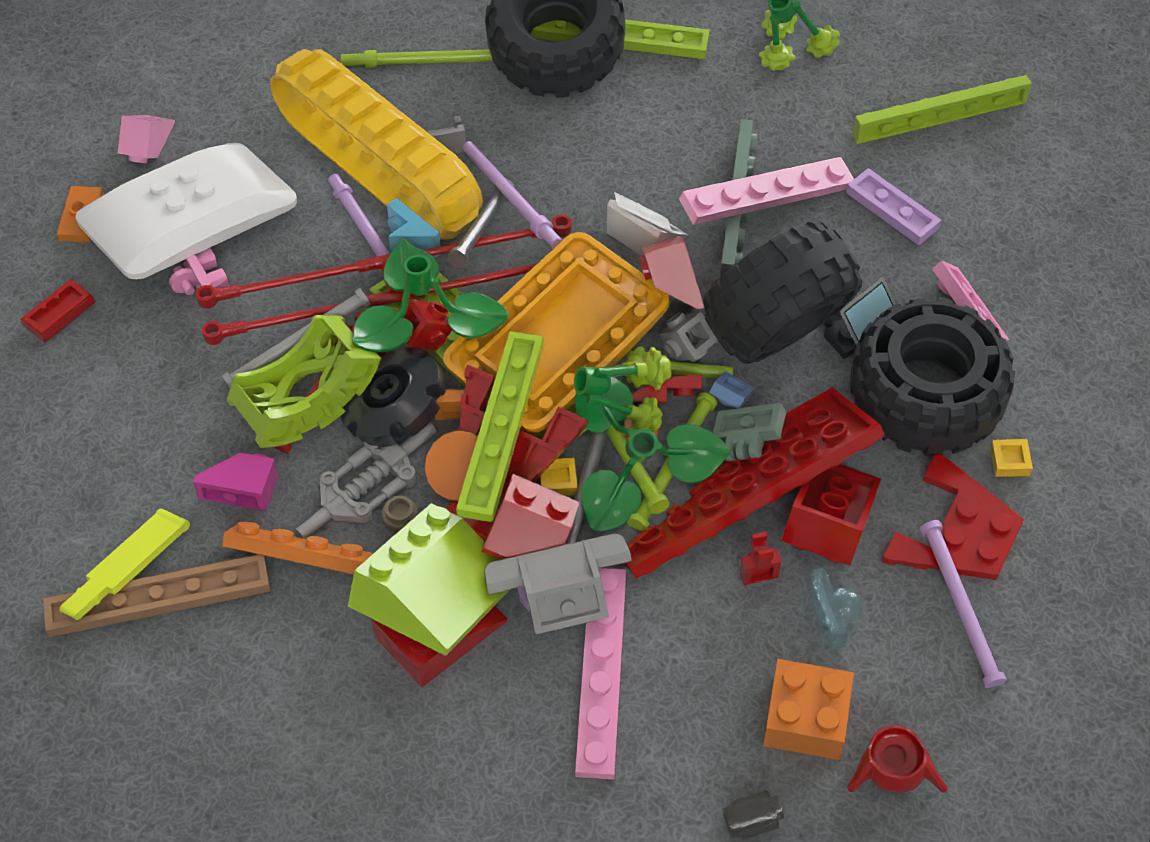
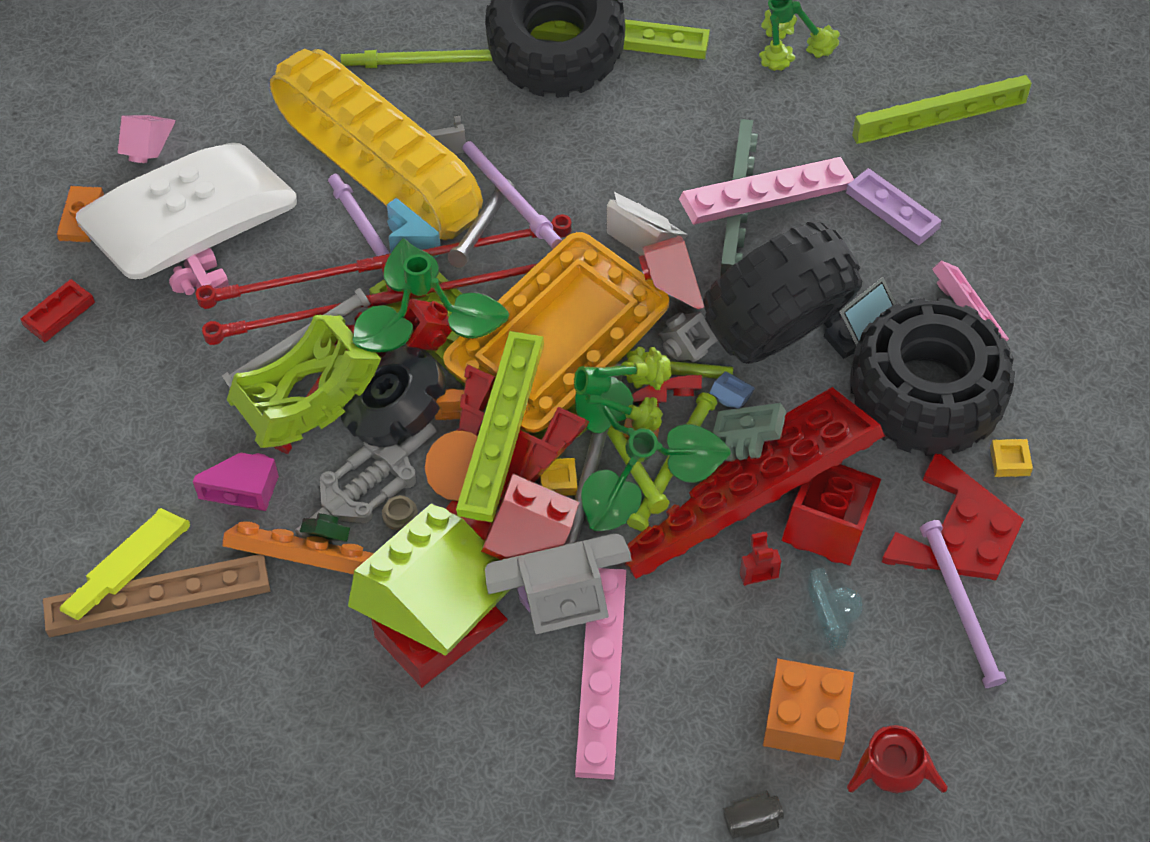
none -> dark green plate [300,513,350,542]

